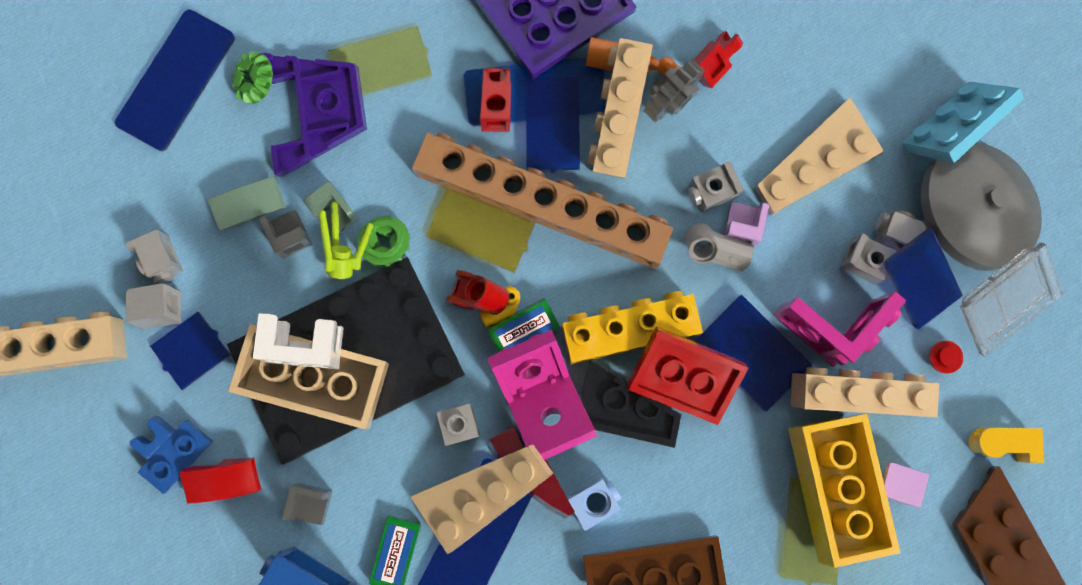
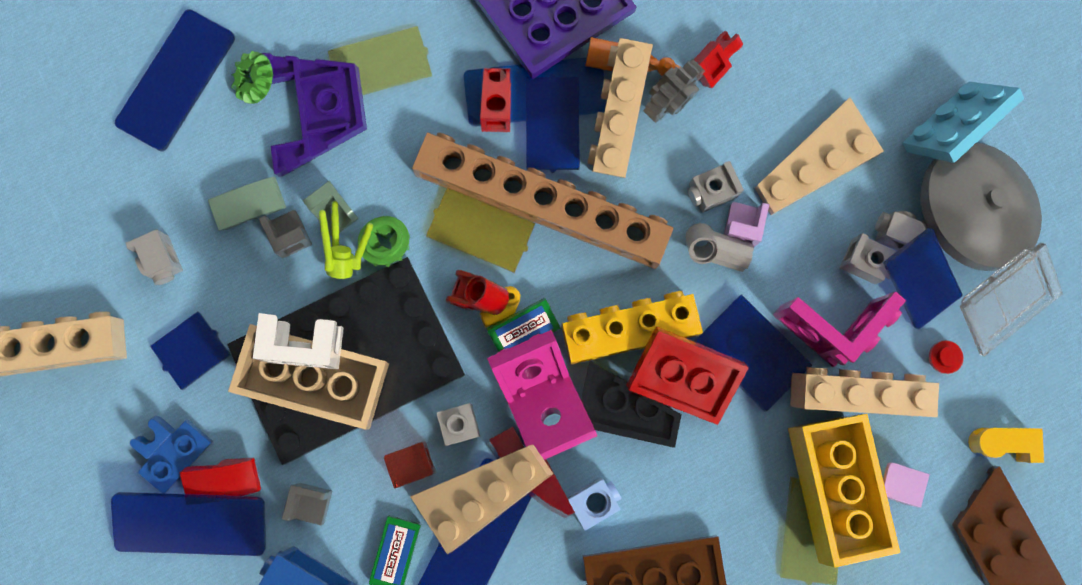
light grey panel [126,283,181,329] -> none
none -> clear blue piece [111,492,266,556]
none -> clear red panel [384,441,437,489]

